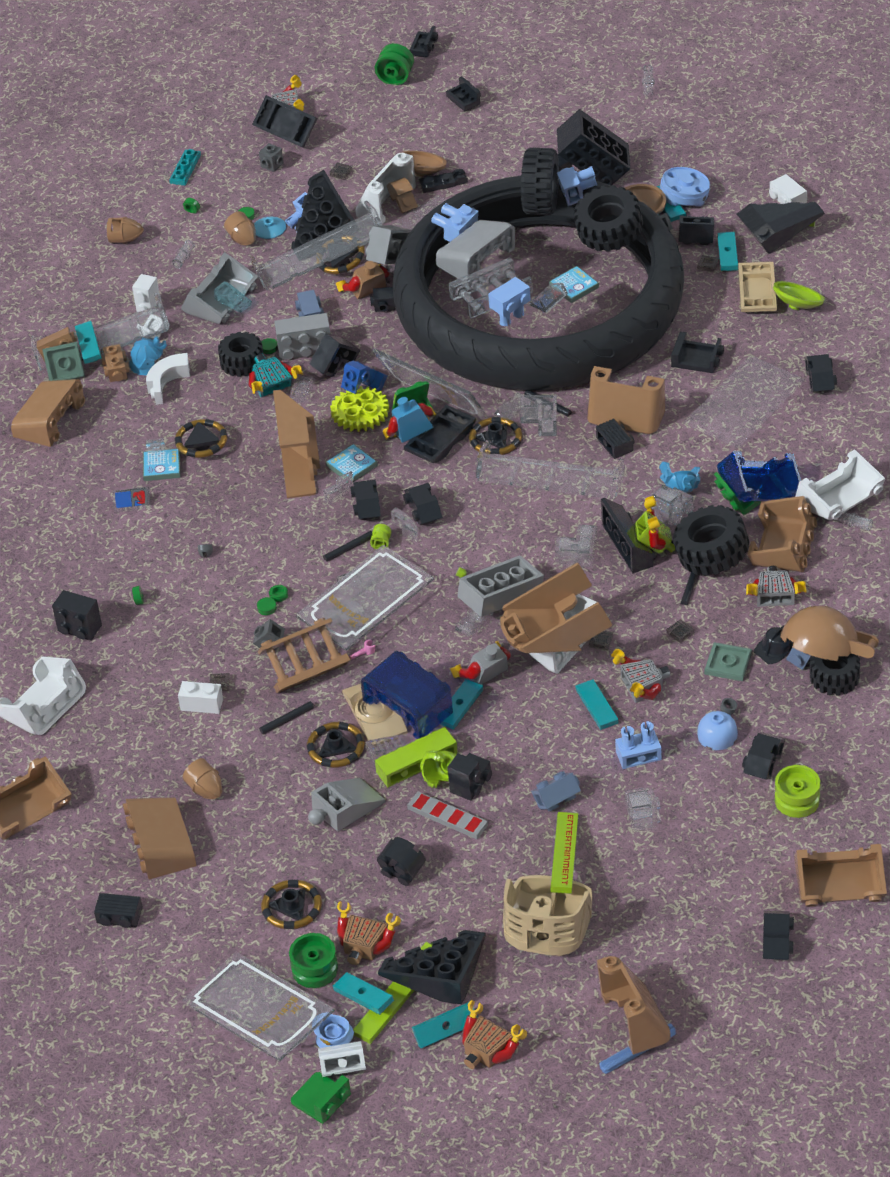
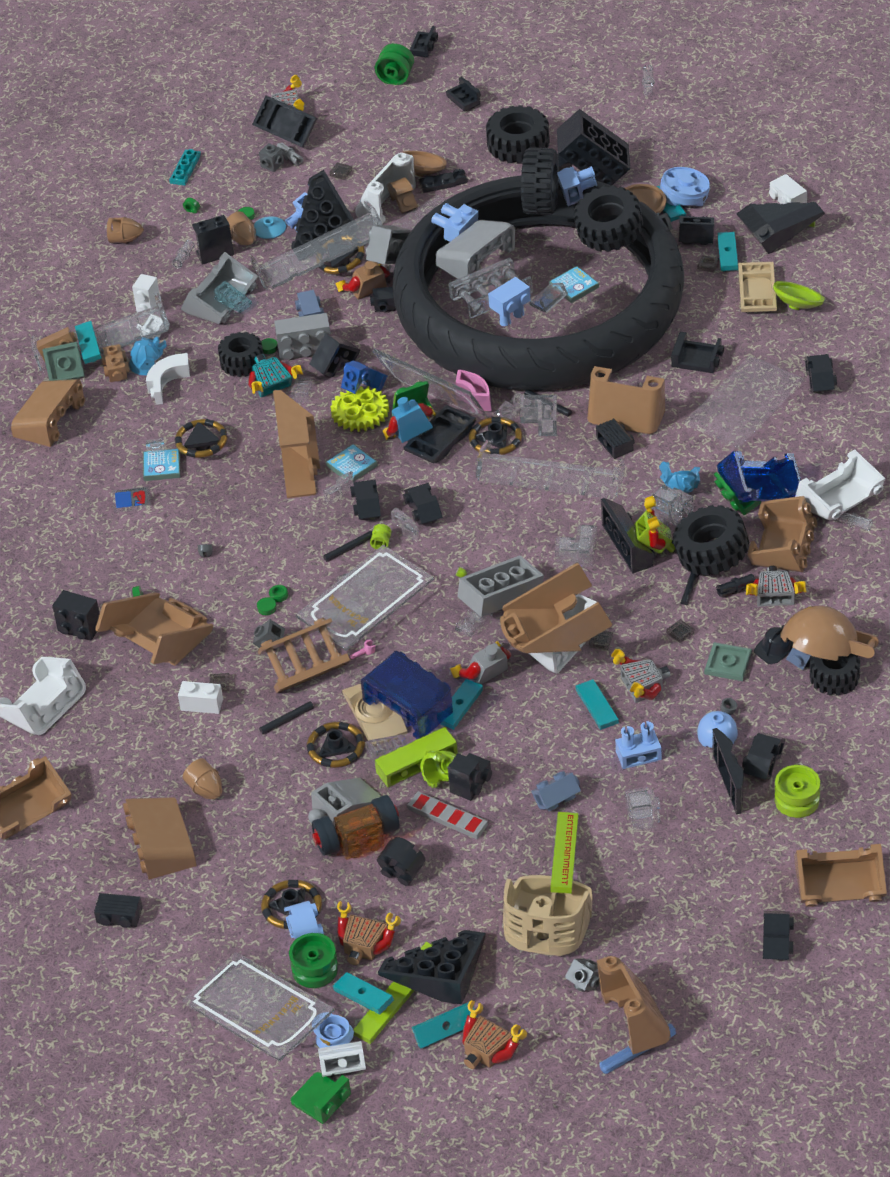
none -> medium nougat windscreen [95,592,213,666]
none -> black panel [192,215,234,265]
none -> light grey axle [277,142,303,166]
none -> light blue brick [284,900,324,939]
none -> brick [312,795,400,860]
none -> bright pink brick [456,370,492,411]
none -> black tyre [486,105,550,164]
none -> dark grey brick [565,958,600,992]
none -> black slope [712,728,744,815]
none -> black pin [716,574,755,597]

